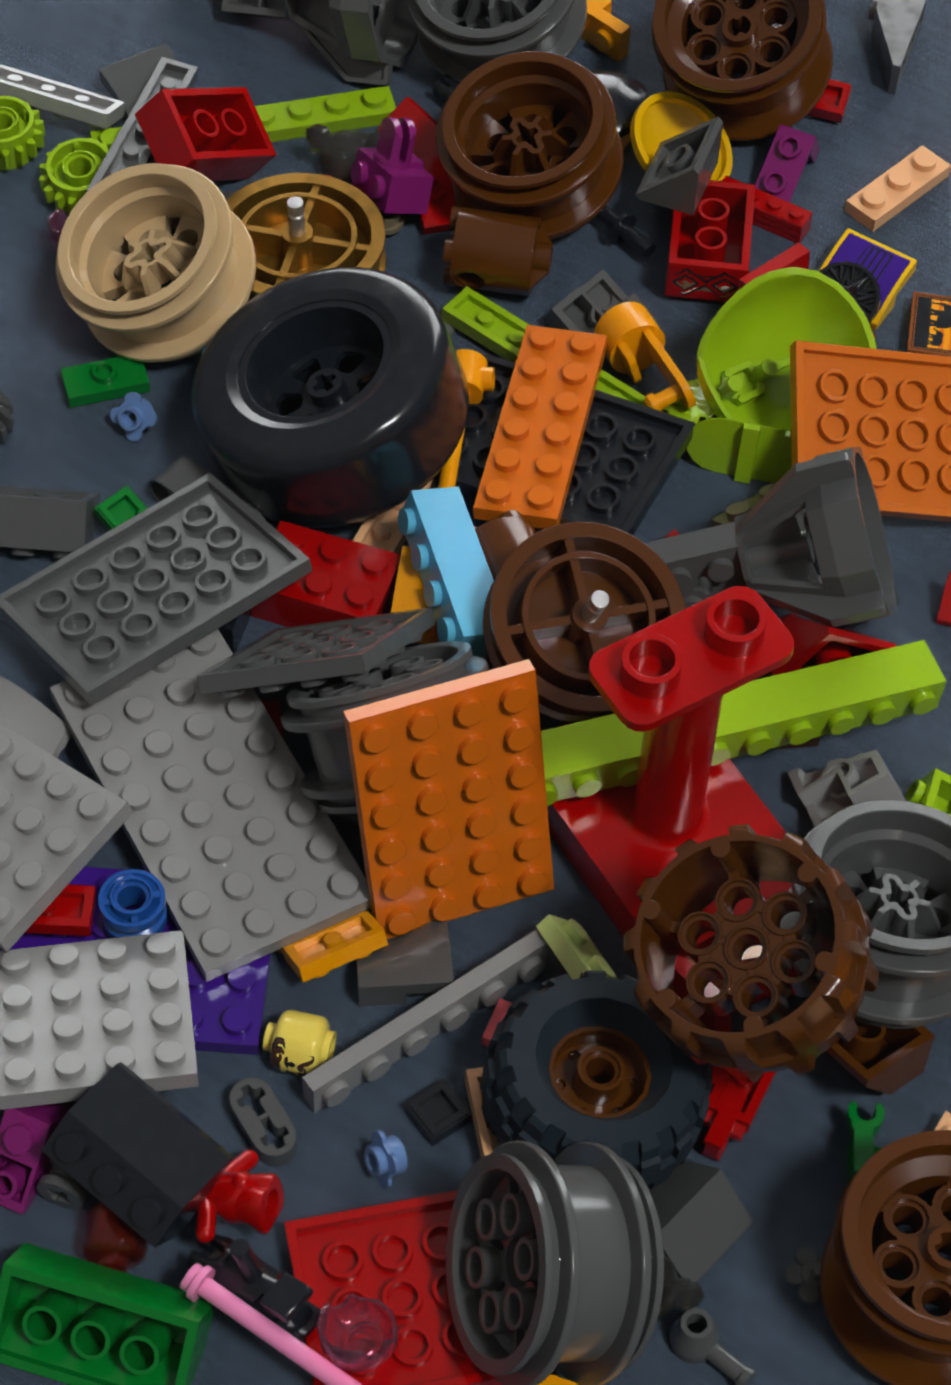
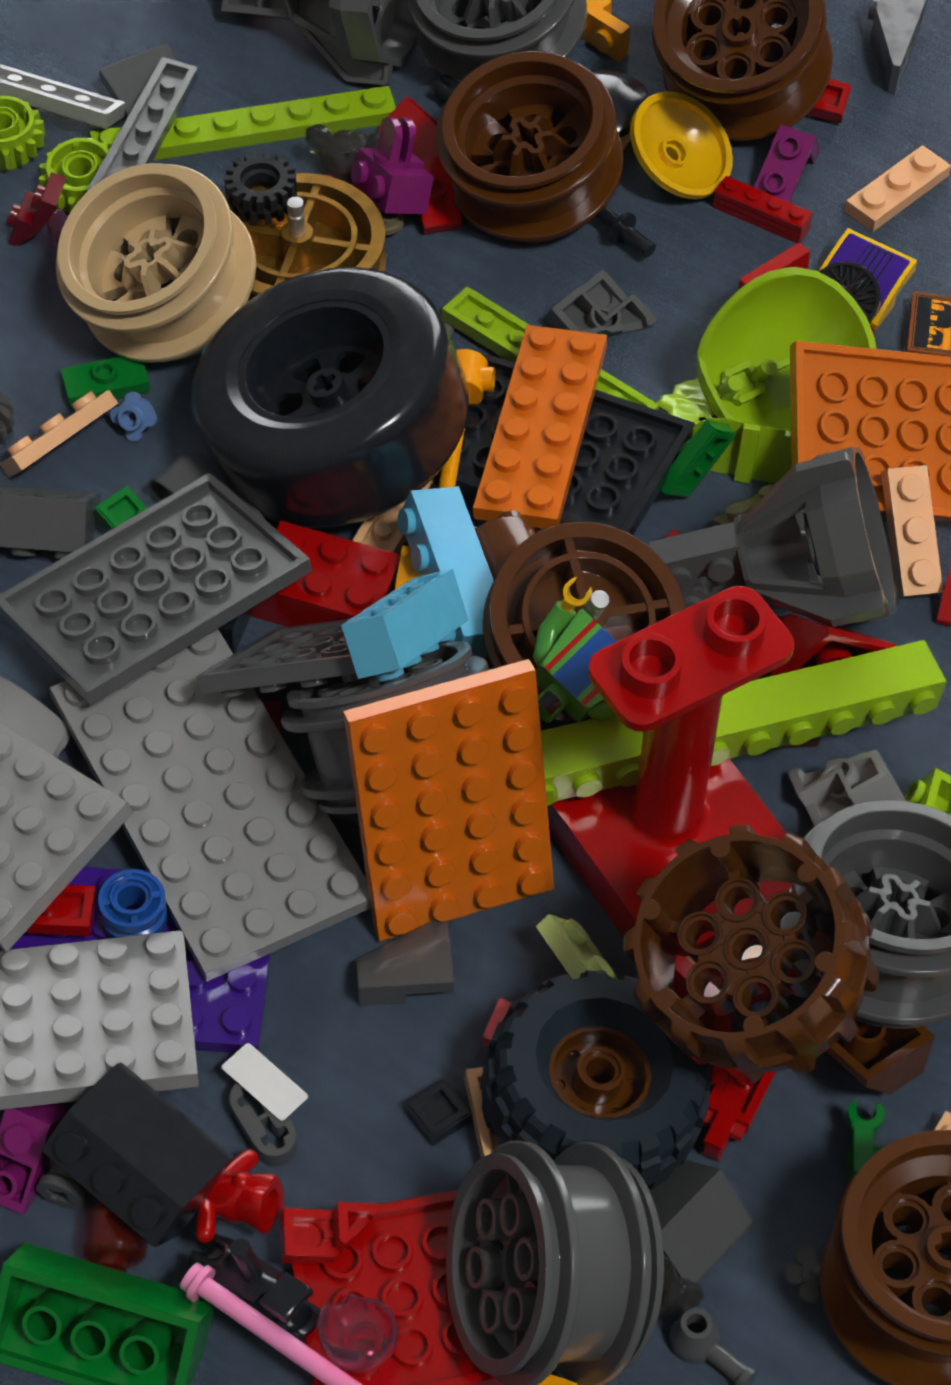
red brick [135,87,277,181] -> none
light yellow head [263,1010,337,1076] -> none
light orange plate [277,910,388,983] -> none
light grey plate [302,929,549,1114] -> none
medium blue plate [364,1130,408,1188] -> none
reddish brown cylinder [443,206,553,296] -> none
light orange piece [594,302,696,412] -> none
dark grey slope [635,117,723,215] -> none
red brick [664,180,755,302] -> none
none -> light nougat plate [0,390,118,478]
none -> dark red slope [6,172,66,246]
none -> white sticker [222,1043,308,1121]
none -> black tyre [224,152,298,225]
none -> red slope [279,1201,380,1264]
none -> medium azure brick [341,569,469,682]
none -> torso [533,577,617,723]
none -> green plate [661,420,737,498]
none -> light nougat plate [881,465,943,598]

